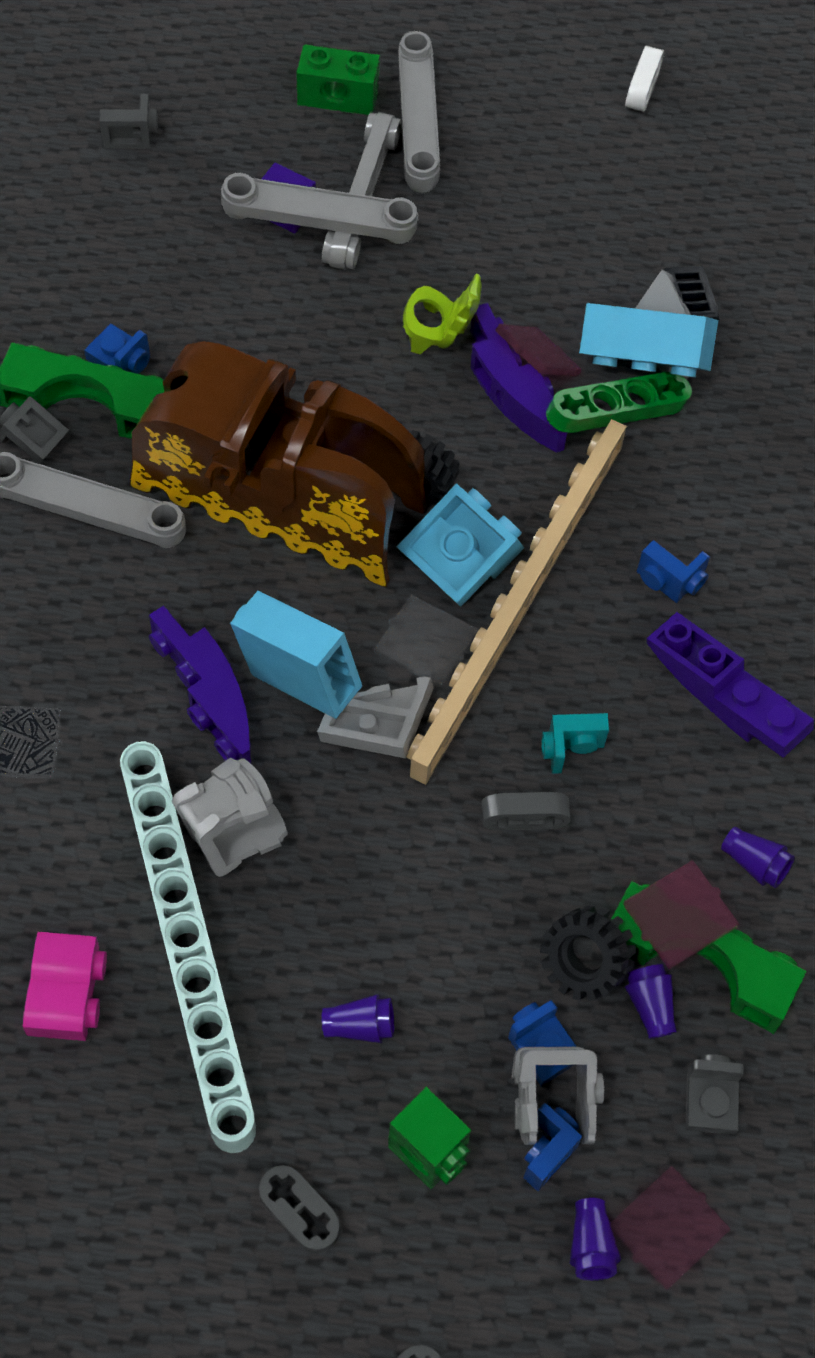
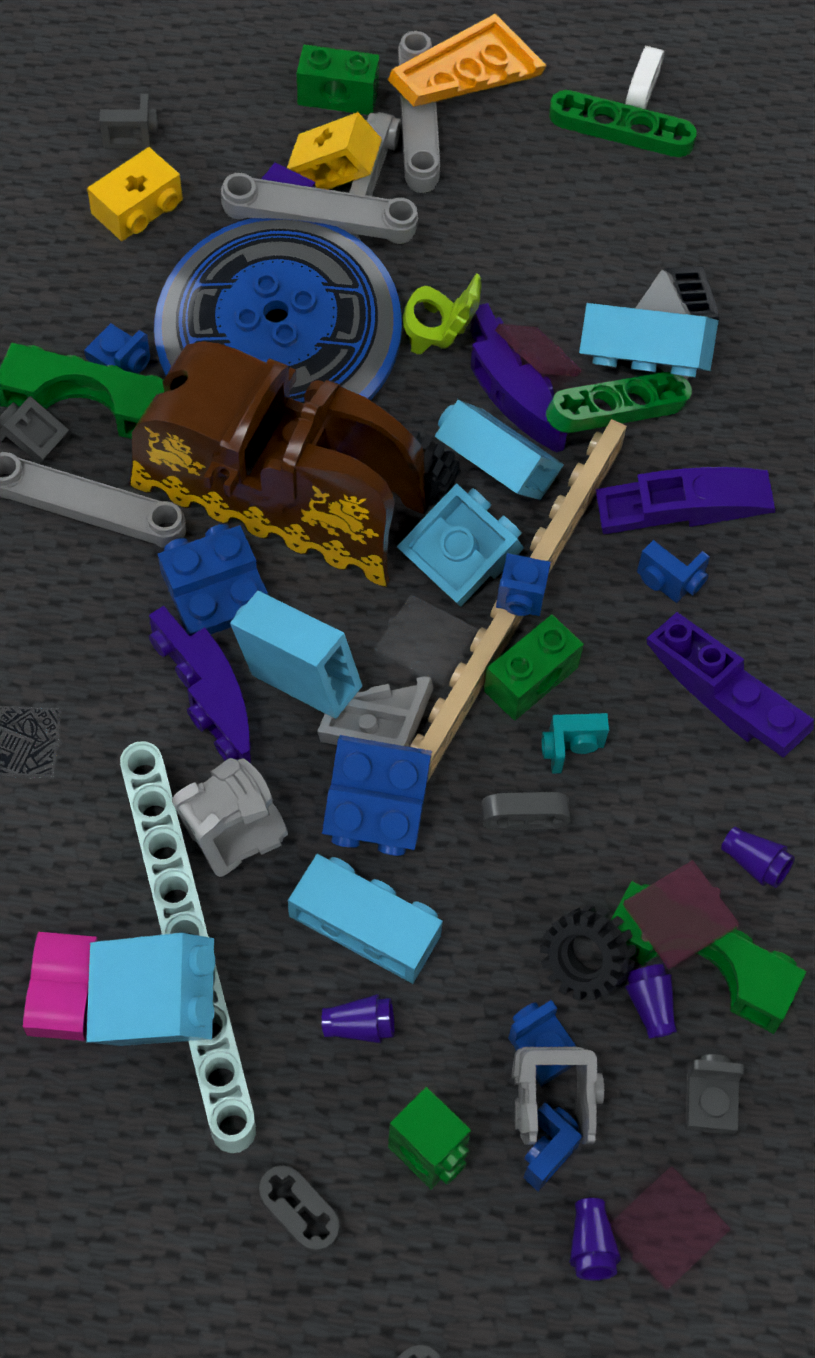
none -> yellow brick [87,147,183,241]
none -> medium azure brick [87,932,215,1046]
none -> dish [154,218,402,403]
none -> blue plate [158,524,269,636]
none -> yellow brick [287,112,382,189]
none -> medium azure brick [288,854,443,984]
none -> blue plate [322,735,432,856]
none -> light orange wing [388,14,546,107]
none -> medium azure brick [435,400,564,500]
none -> green brick [484,614,584,721]
none -> blue bracket [496,553,551,616]
none -> green beam [549,90,697,157]
none -> dark purple slope [596,467,775,535]

